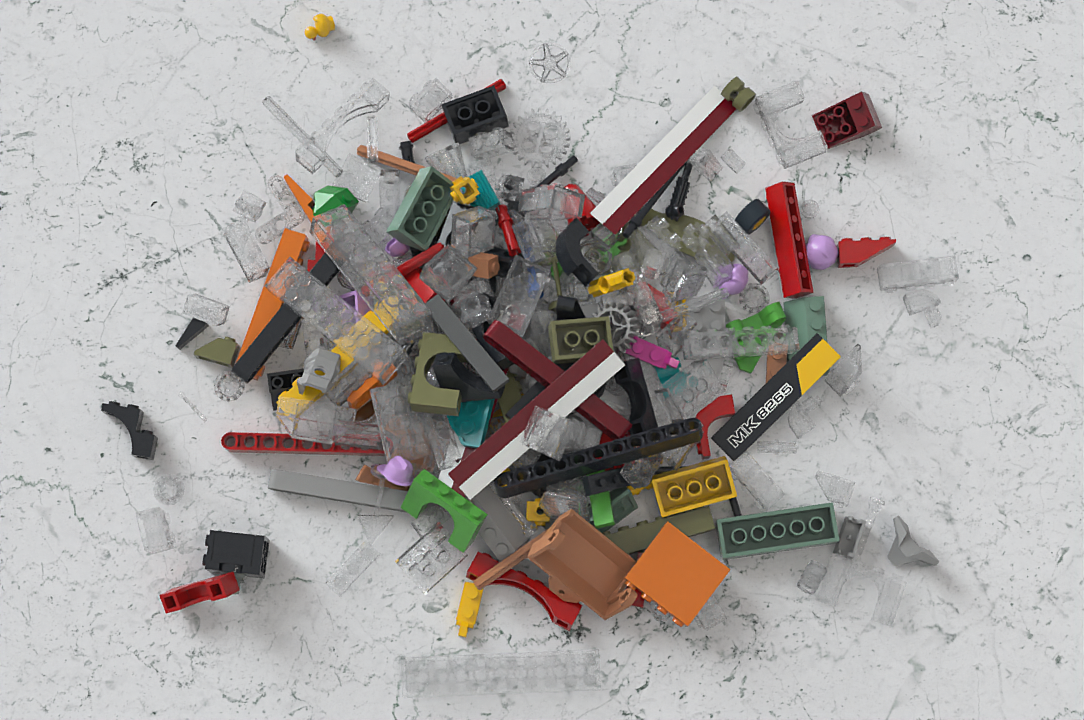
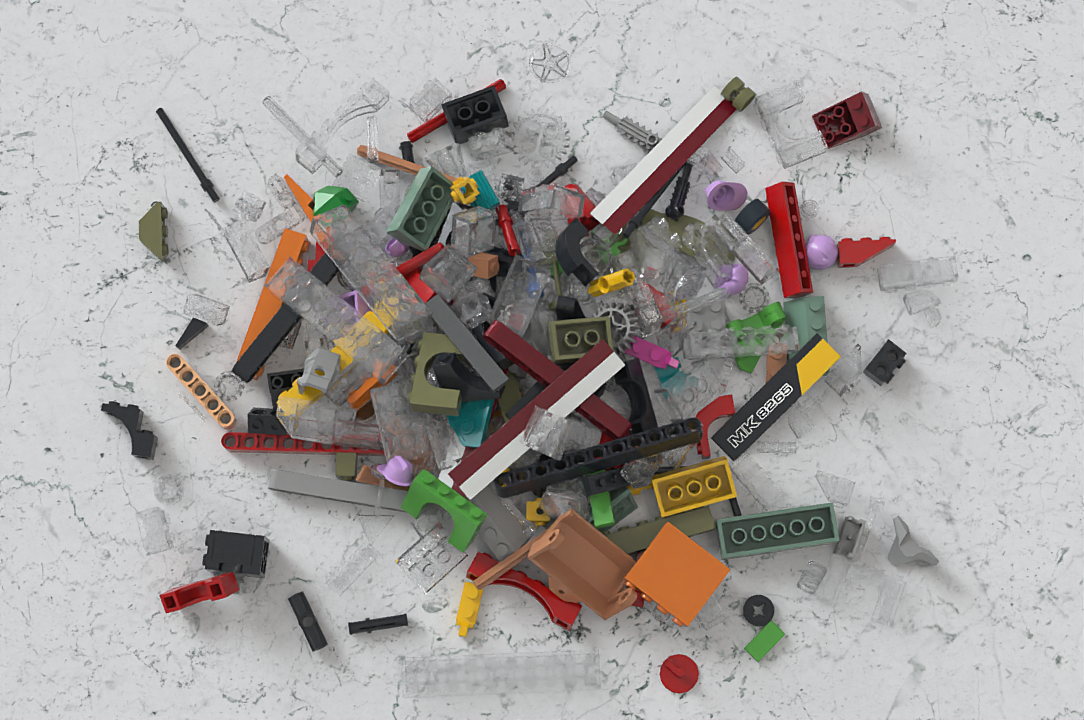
olive slope [194,337,240,368] -> none
yellow animal [305,13,335,41] -> none
none -> olive slope [139,202,169,261]
none -> black bar [156,108,220,203]
none -> light nougat beam [166,354,237,430]
none -> black brick [247,407,291,435]
none -> black piece [288,591,328,652]
none -> olive brick [335,452,358,482]
none -> black pin [348,613,408,635]
none -> light grey piece [603,111,662,150]
none -> red shield [660,654,699,694]
none -> lavender piece [704,180,748,211]
none -> black gear [743,595,774,626]
none -> bright green tile [744,620,785,662]
none -> black brick [863,339,907,386]

